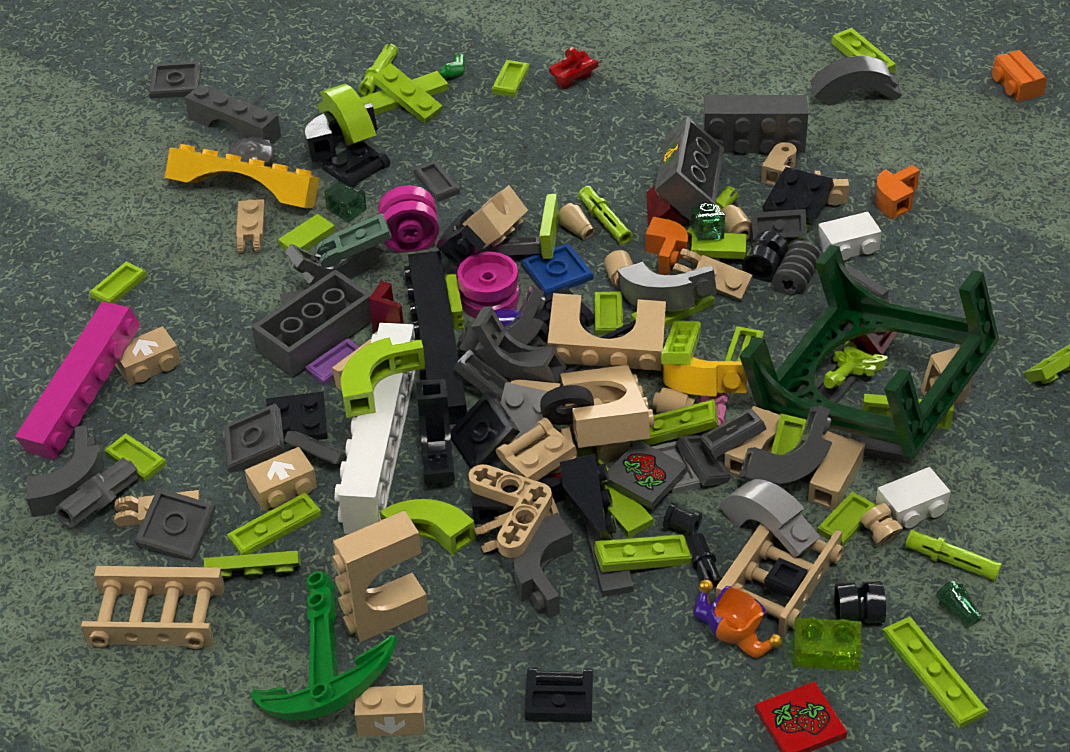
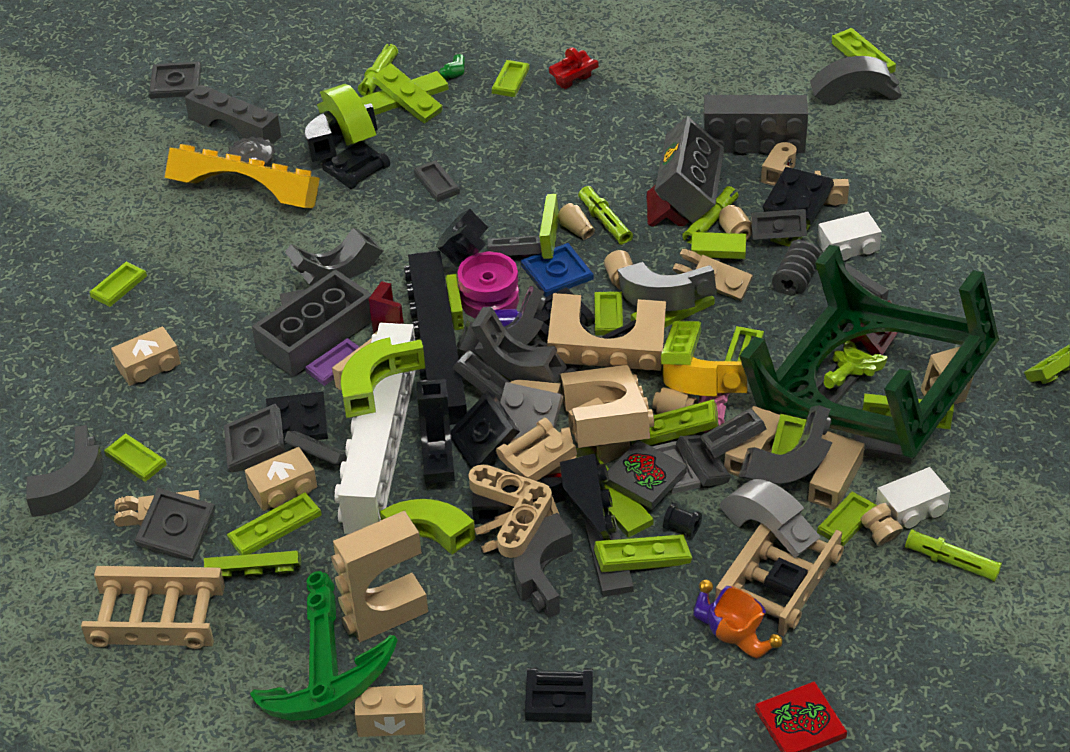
dark pink brick [15,301,140,460] -> none
dark grey piece [55,457,138,528] -> none
tan hinge [236,199,265,254] -> none
lime tile [278,214,336,251] -> none
sand green hinge [316,213,392,268] -> none
clear green brick [324,181,367,223] -> none
dark pink wheel [378,185,439,253] -> none
tan arch [462,185,528,249] -> none
black tyre [540,385,594,425] -> none
orange brick [645,217,688,275] -> none
black axle [686,532,722,587] -> none
clear green brick [691,203,725,241] -> none
black wheel [742,231,788,282] -> none
clear neon green brick [793,617,862,671] -> none
black wheel [834,581,886,625] -> none
orange brick [875,165,920,220] -> none
lime tile [882,616,988,729] -> none
clear green cone [936,580,983,628] -> none
orange brick [992,50,1047,102] -> none

